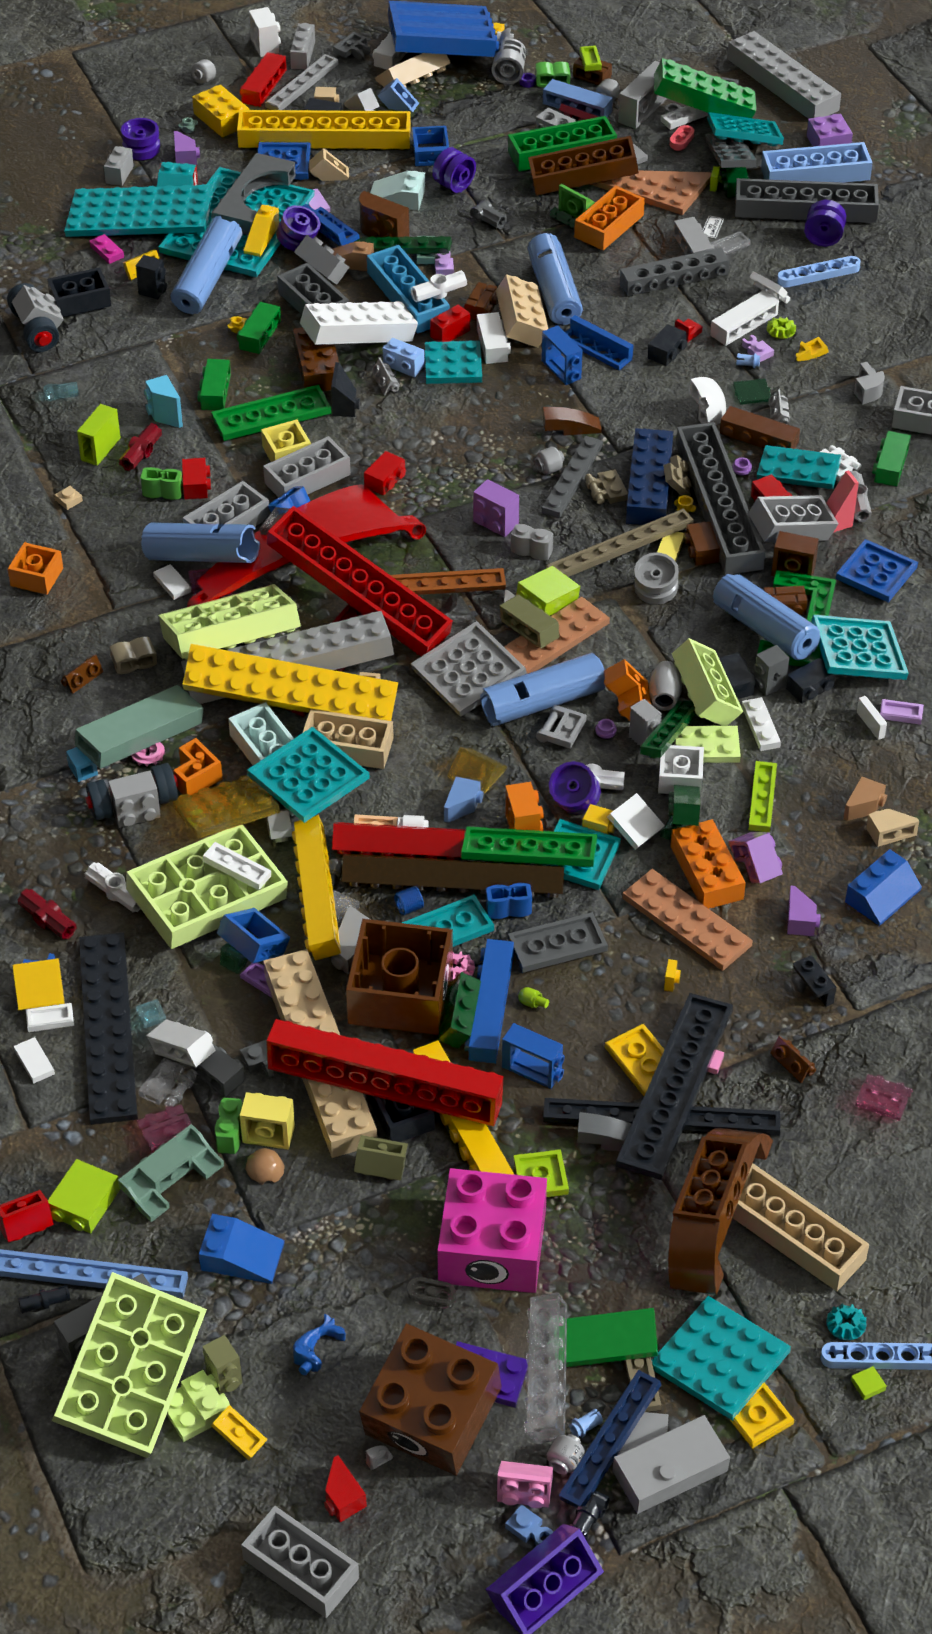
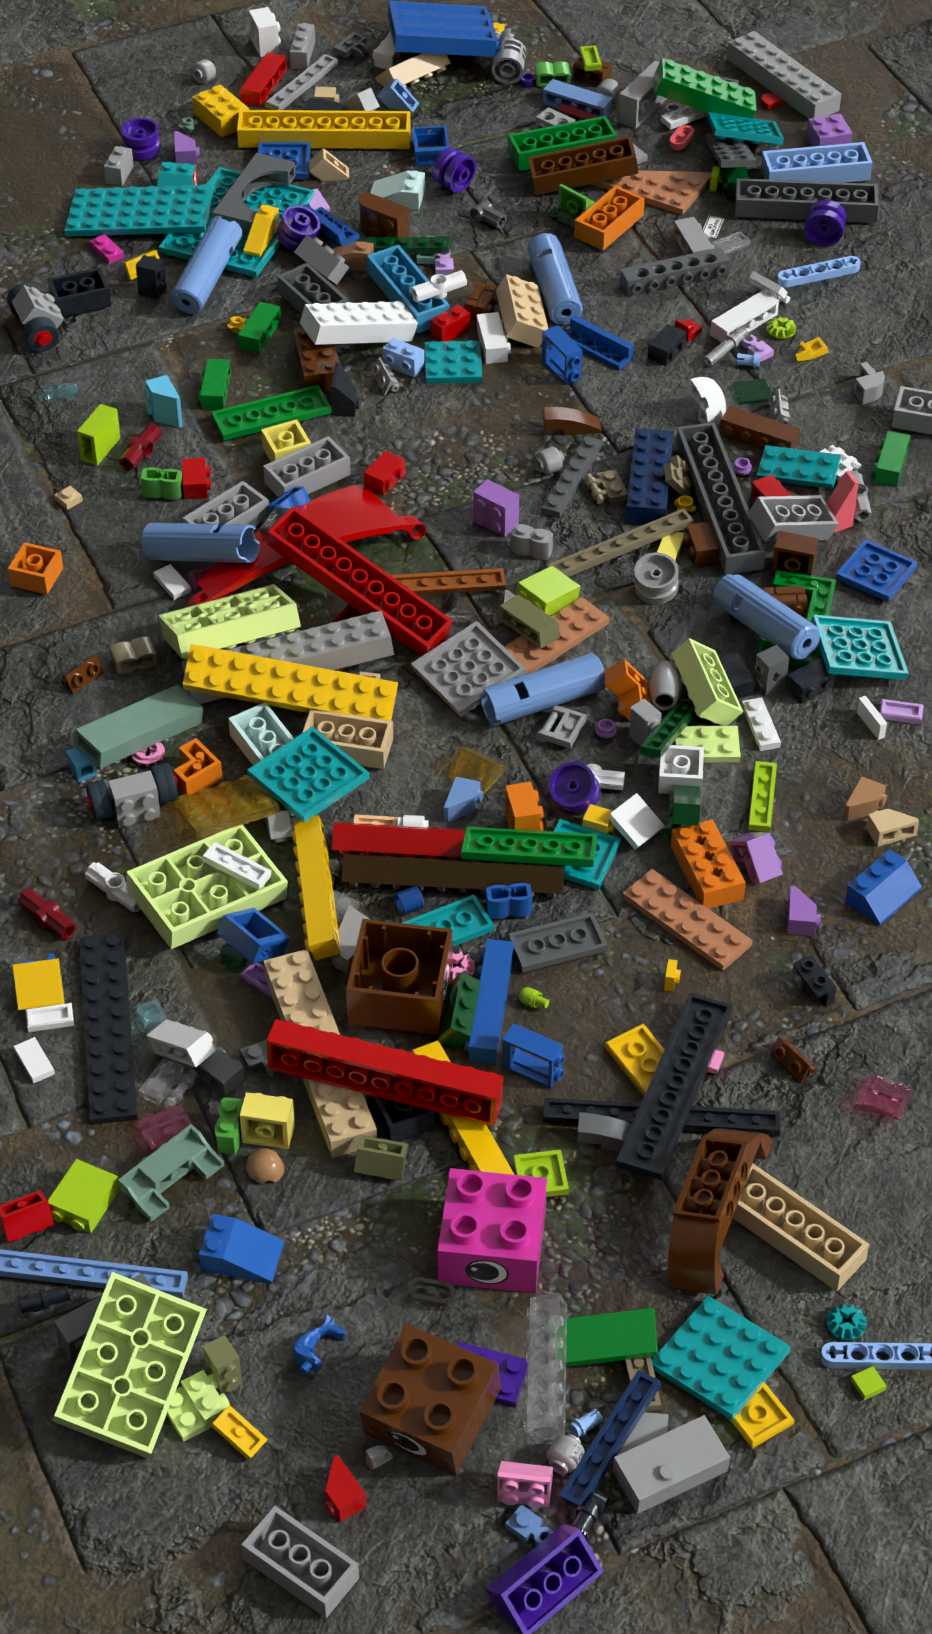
none -> light grey pin [703,326,749,367]
none -> red tile [761,93,782,110]

